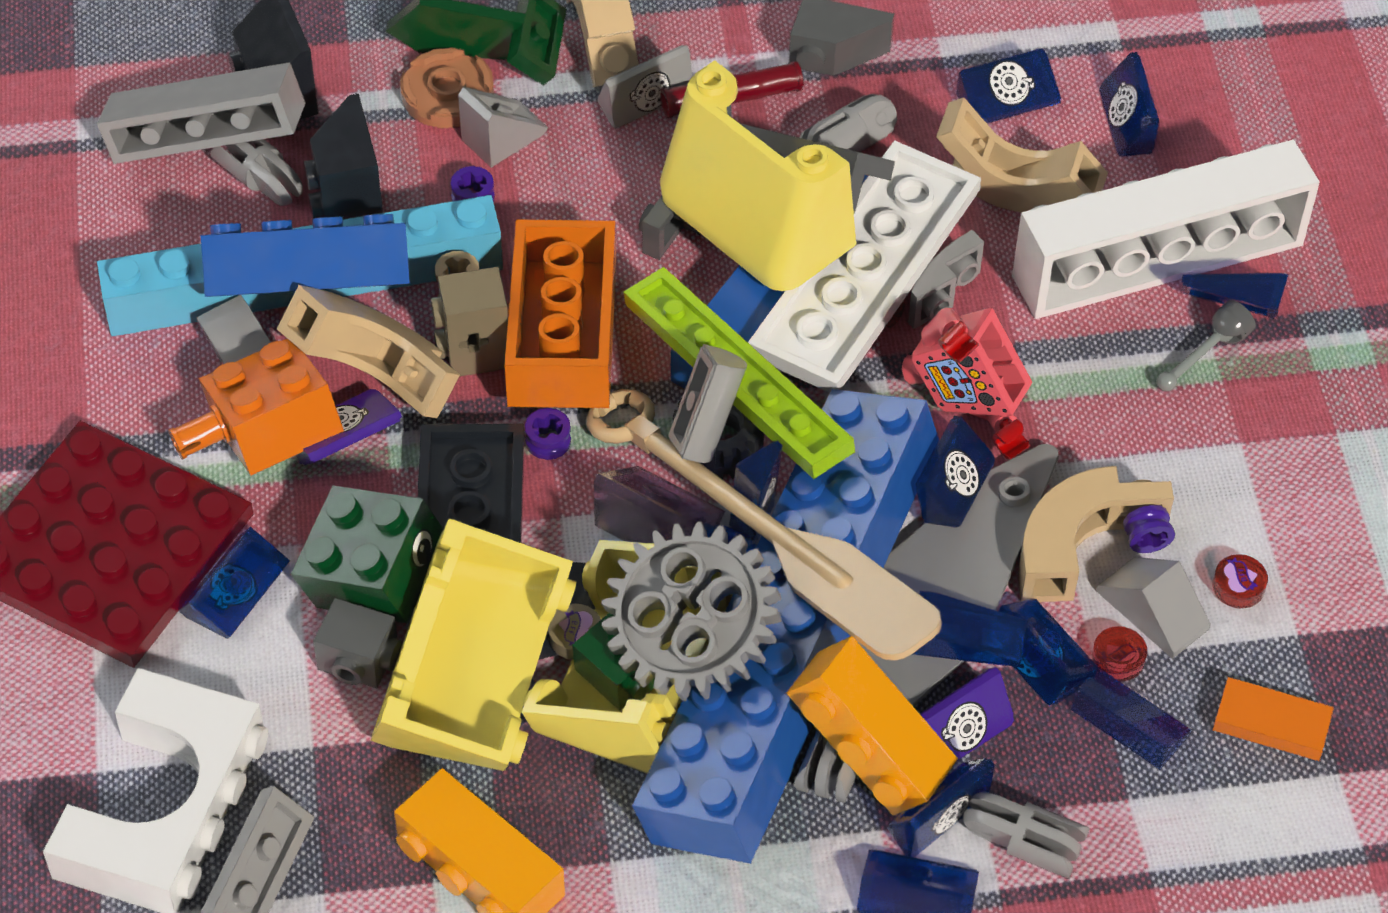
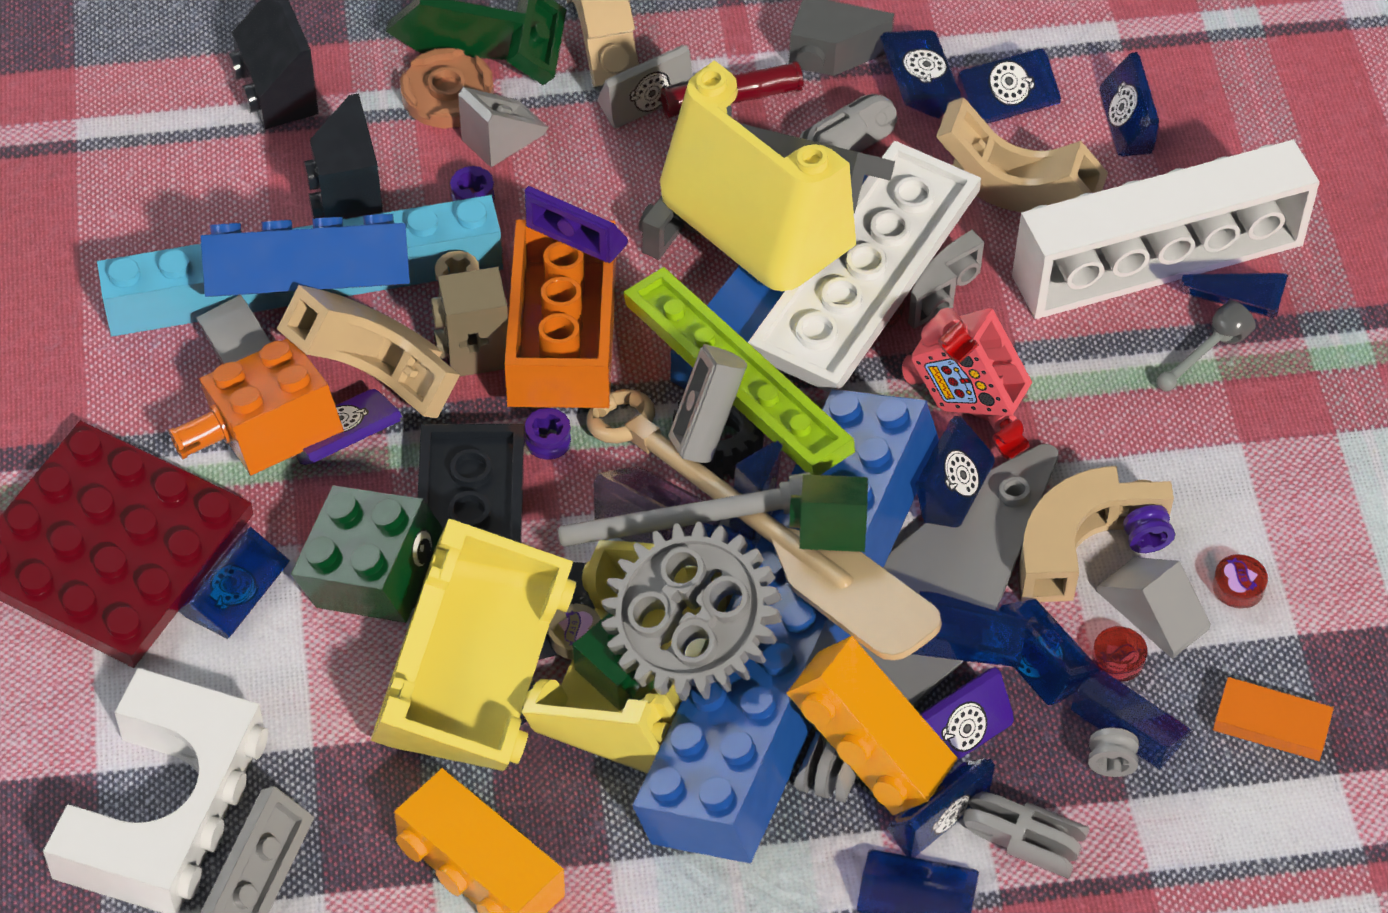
light grey brick [97,62,305,164] -> none
light grey arm [211,139,303,206] -> none
dark grey brick [313,598,402,688] -> none
none -> dark purple slope [524,186,628,263]
none -> light grey piece [558,472,810,547]
none -> dark green brick [789,474,868,552]
none -> clear blue slope [880,30,961,119]
none -> light grey bush [1088,728,1139,777]

